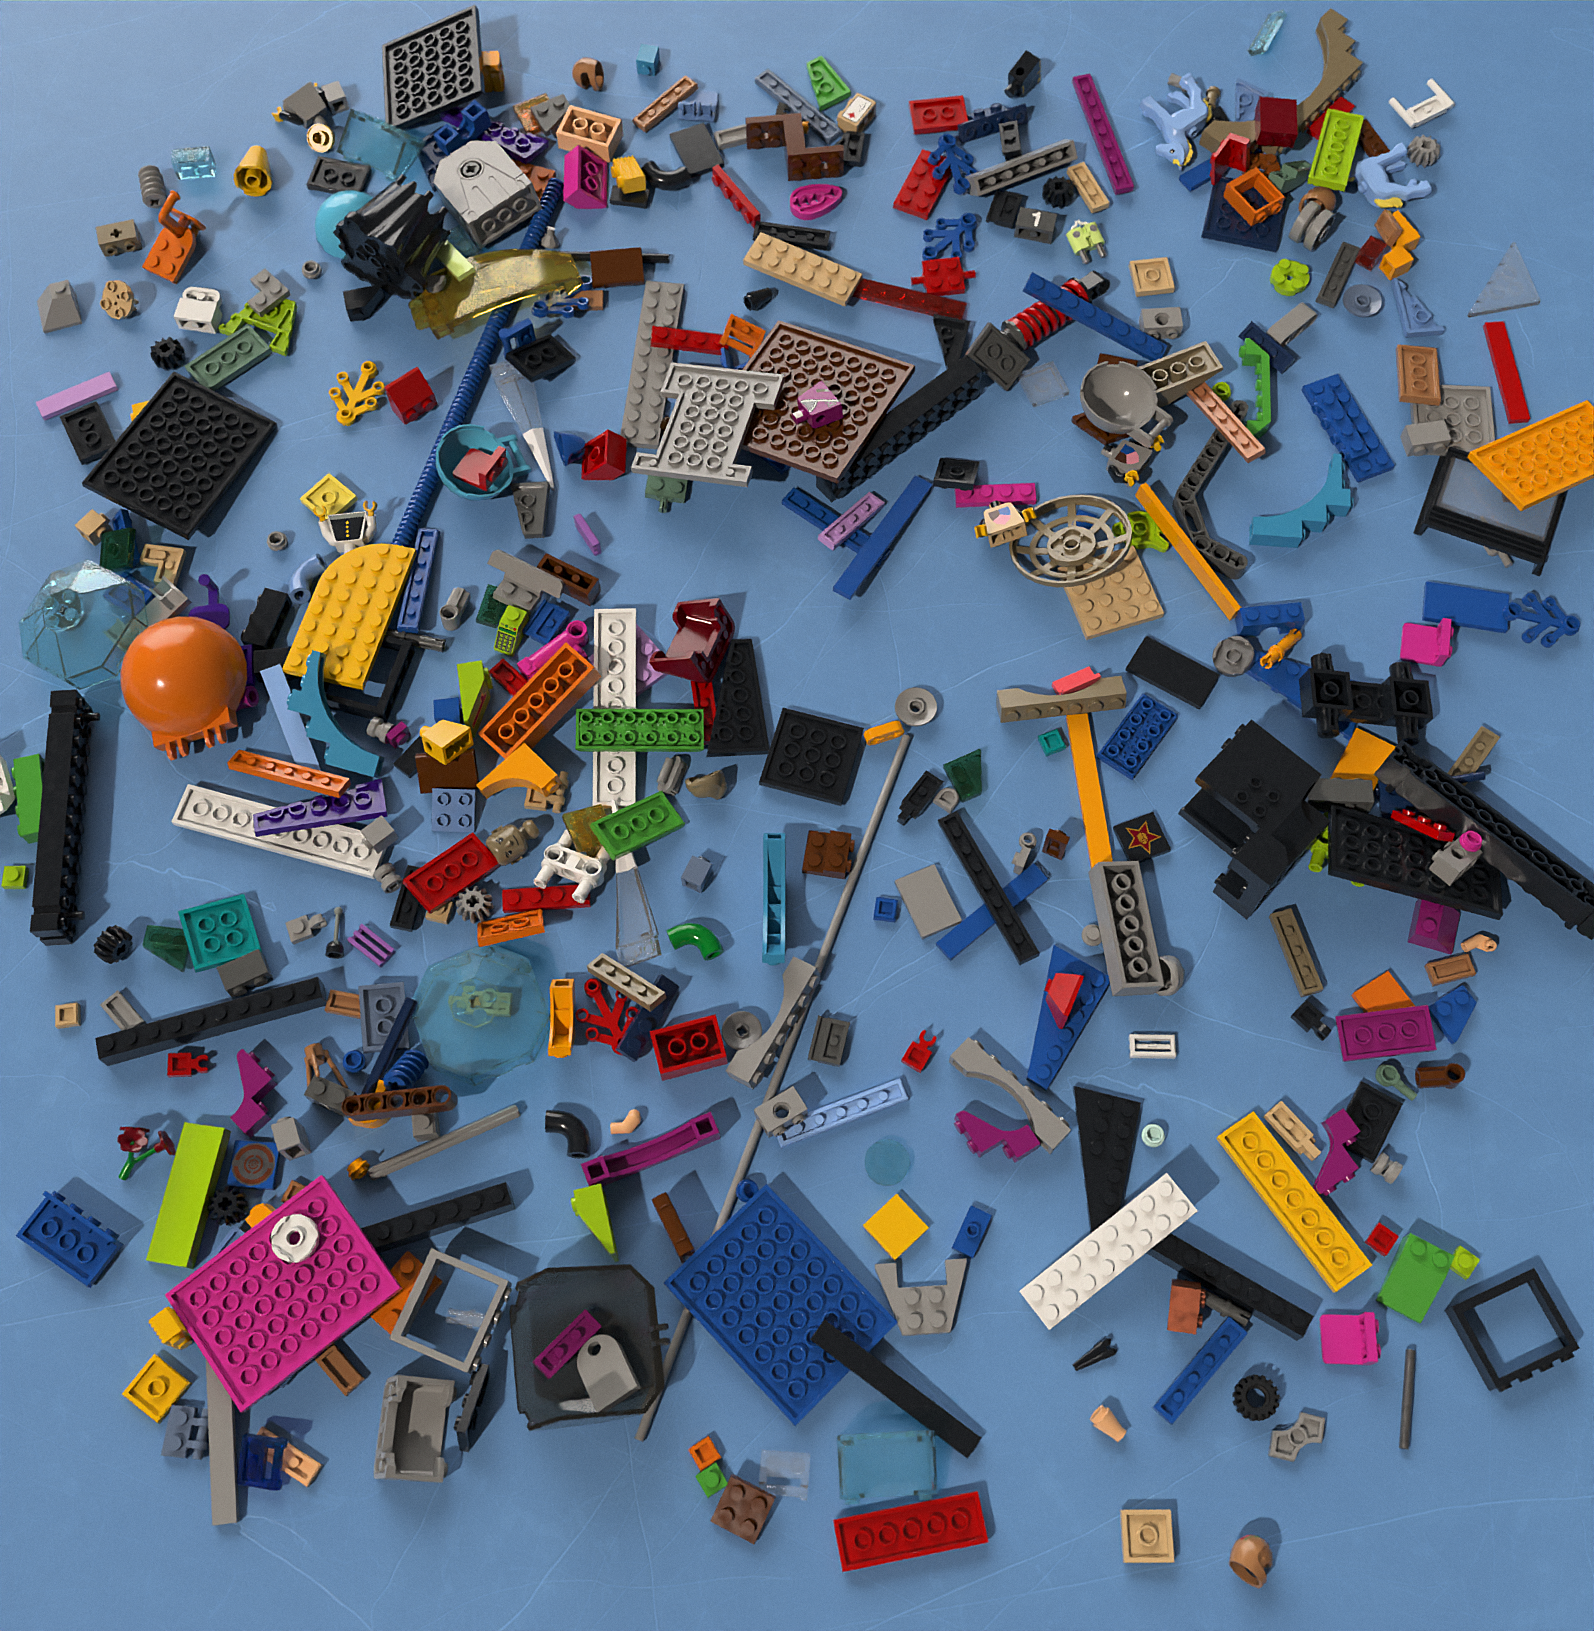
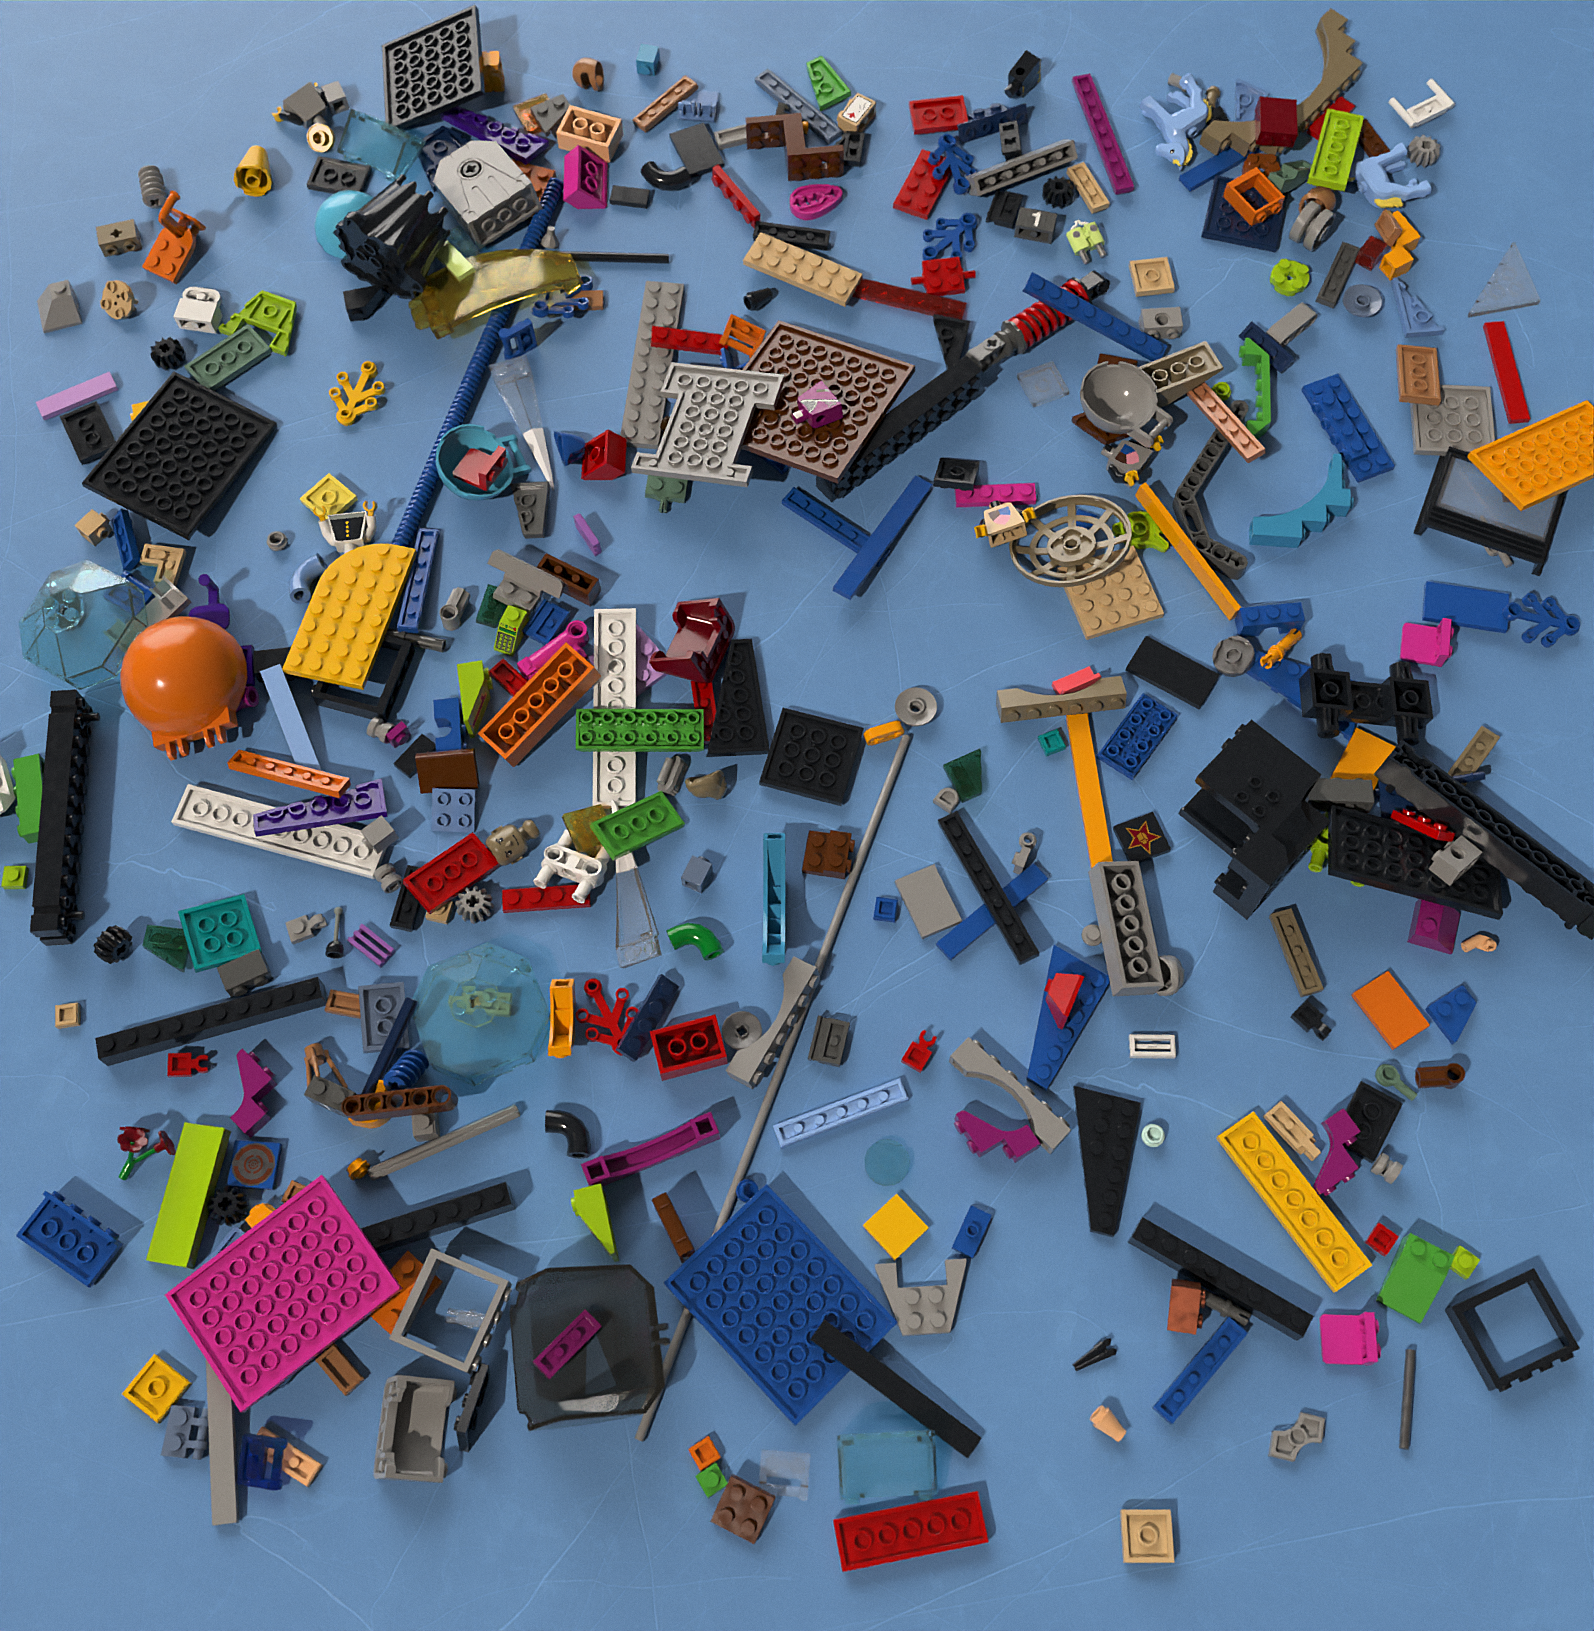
clear green plate [99,527,136,574] -> none
light grey tile [100,990,146,1031] -> none
yellow brick [148,1306,193,1350] -> none
clear light blue brick [171,146,215,179] -> none
black brick [241,588,293,651] -> none
light grey plate [247,268,291,317] -> none
light grey piece [271,1117,311,1161] -> none
white tile [271,1214,320,1263] -> none
dark azure arch [287,650,384,778] -> none
light grey plate [302,260,321,279] -> none
blue plate [343,1050,366,1073] -> none
red slope [384,367,437,425] -> none
yellow torso [420,720,474,765] -> none
light grey tile [426,275,447,293] -> none
blue arch [433,100,492,156] -> none
light orange arch [476,743,562,799] -> none
orange tile [477,909,545,947] -> none
black plate [505,334,576,383] -> none
tan plate [524,769,569,813] -> none
light grey tile [577,1335,641,1415] -> none
dark tan plate [587,953,666,1012] -> none
reddish brown piece [590,247,645,289] -> none
light nougat arm [610,1109,641,1134] -> none
yellow brick [611,155,646,194] -> none
light grey brick [754,1086,808,1138] -> none
lavender tile [818,492,885,551] -> none
black hinge [897,771,944,826] -> none
dark grey tile [965,322,1031,391] -> none
white plate [1019,1173,1198,1330] -> none
reddish brown plate [1042,829,1070,860] -> none
red bracket [1210,133,1250,185] -> none
medium nougat helmet [1229,1535,1273,1588] -> none
black tyre [1232,1374,1280,1421] -> none
clear light blue plate [1248,9,1287,56] -> none
magenta plate [1335,1005,1437,1062] -> none
light grey piece [1400,420,1451,457] -> none
medium nougat tile [1424,954,1476,987] -> none
dark pink plate [1459,831,1482,852] -> none

